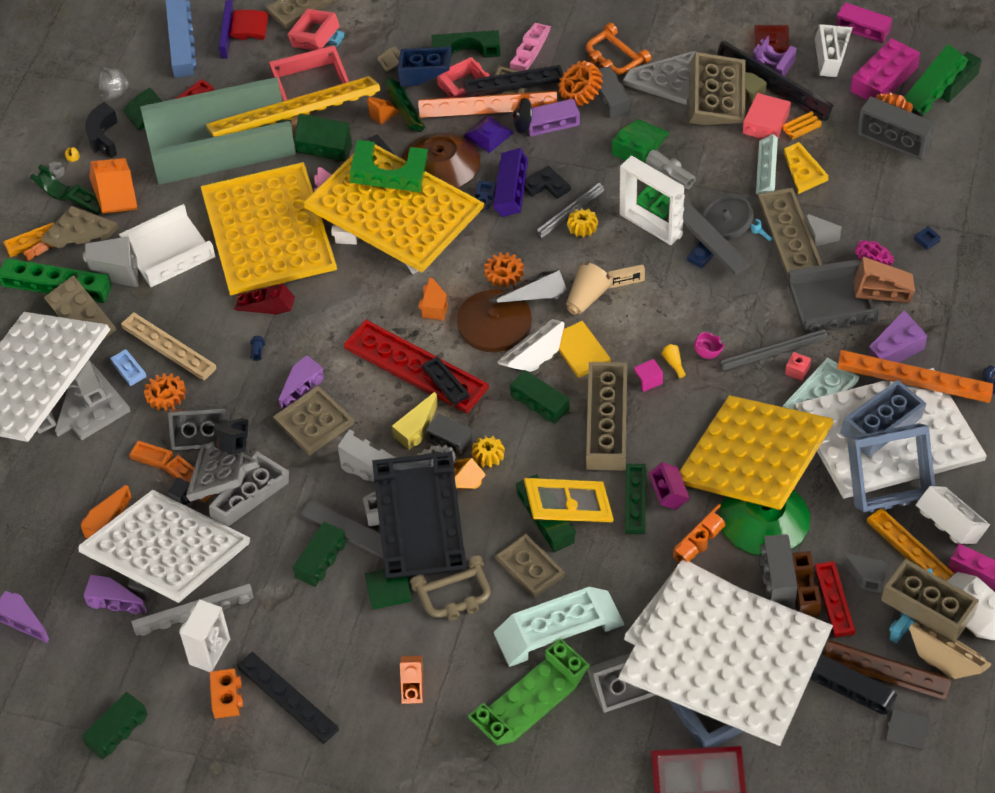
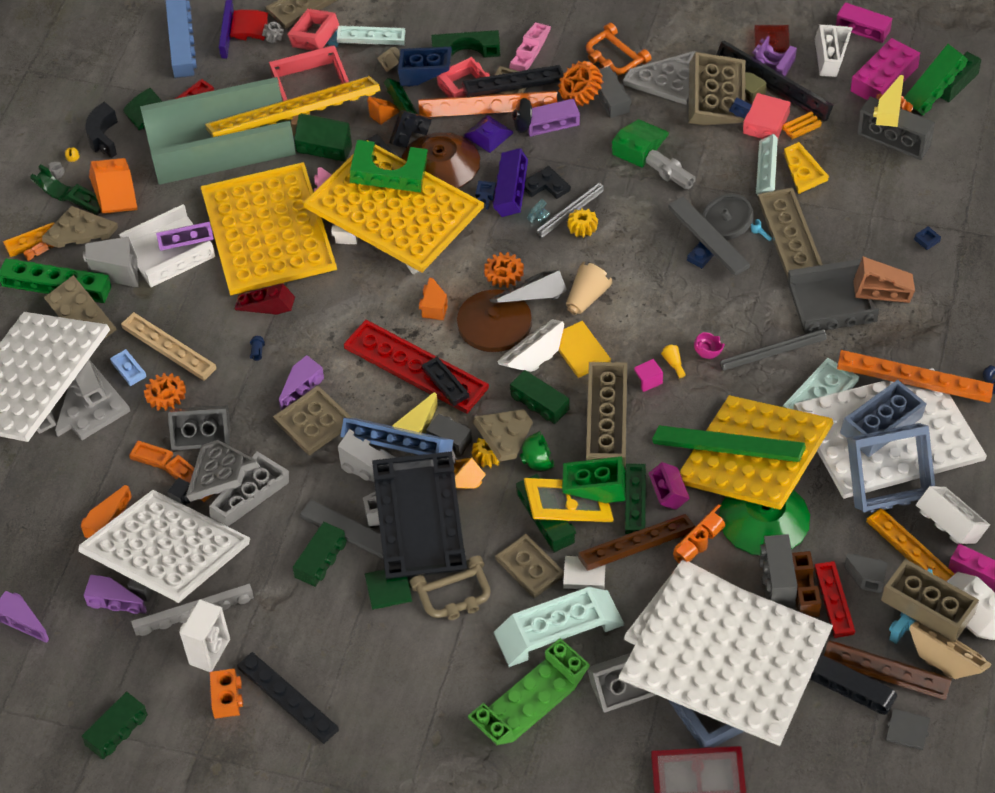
clear cylinder [99,67,129,102] -> none
black arch [213,418,248,454] -> none
orange slope [400,656,423,704] -> none
tan tile [607,265,645,288] -> none
white window [620,156,685,245] -> none
green slope [636,185,670,220] -> none
coral plate [785,352,811,381] -> none
light grey slope [806,214,842,246] -> none
dark pink gear [854,240,894,266] -> none
medium lavender wedge [868,310,927,363] -> none
none -> medium lavender brick [156,221,214,251]
none -> light grey gear [262,22,284,43]
none -> light aqua plate [337,26,405,45]
none -> medium blue brick [340,418,453,455]
none -> black plate [389,110,432,148]
none -> dark tan plate [473,409,533,461]
none -> green cylinder [520,431,555,472]
none -> clear light blue tile [527,199,550,223]
none -> green slope [562,456,626,503]
none -> white slope [563,556,606,590]
none -> reddish brown plate [578,514,695,571]
none -> green tile [652,425,806,462]
none -> dark blue plate [729,97,752,118]
none -> light yellow slope [873,75,904,127]

